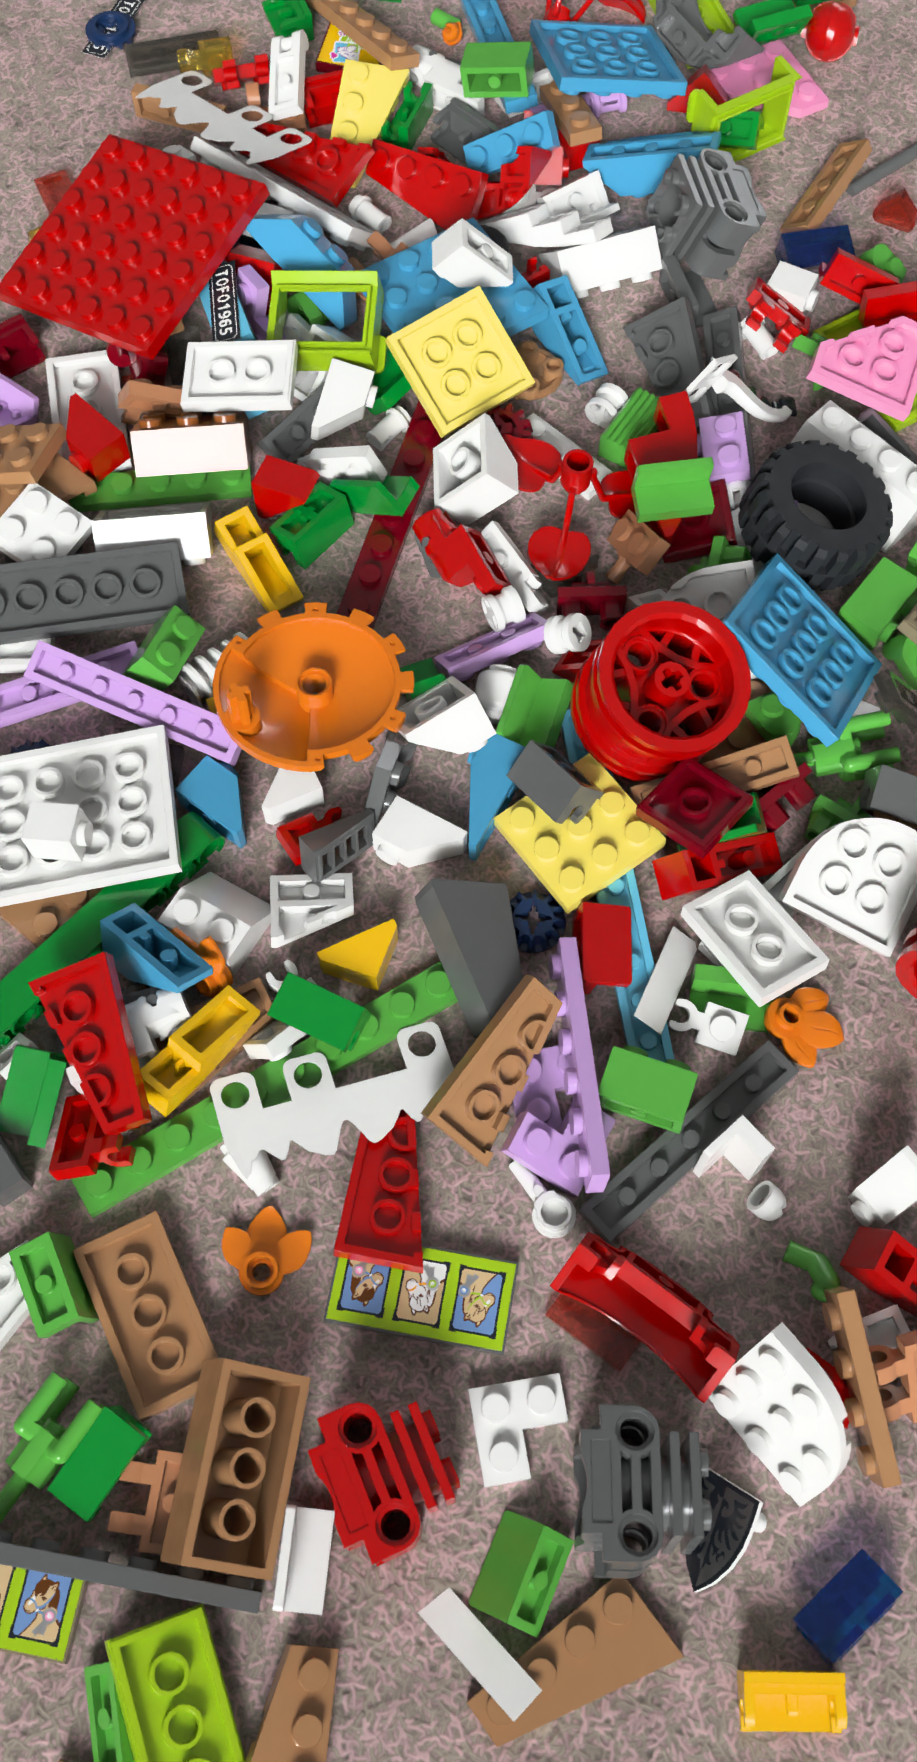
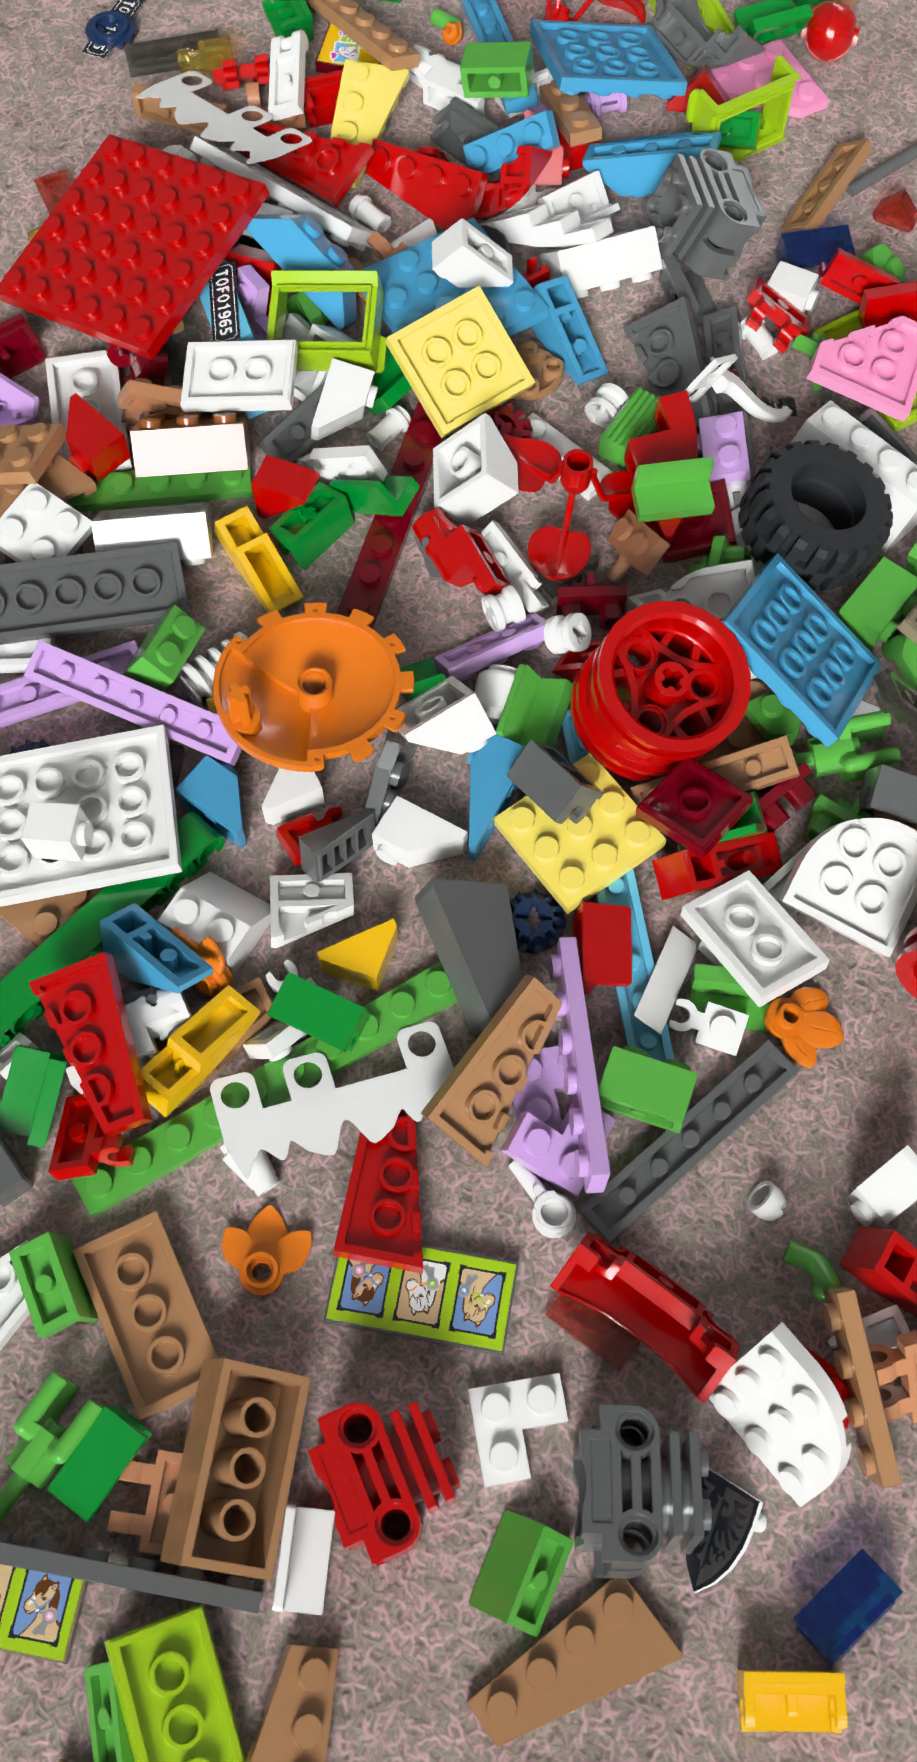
green hinge [380,81,433,150] -> none
white sticker [418,1588,542,1722] -> none
white panel [693,1115,775,1181] -> none

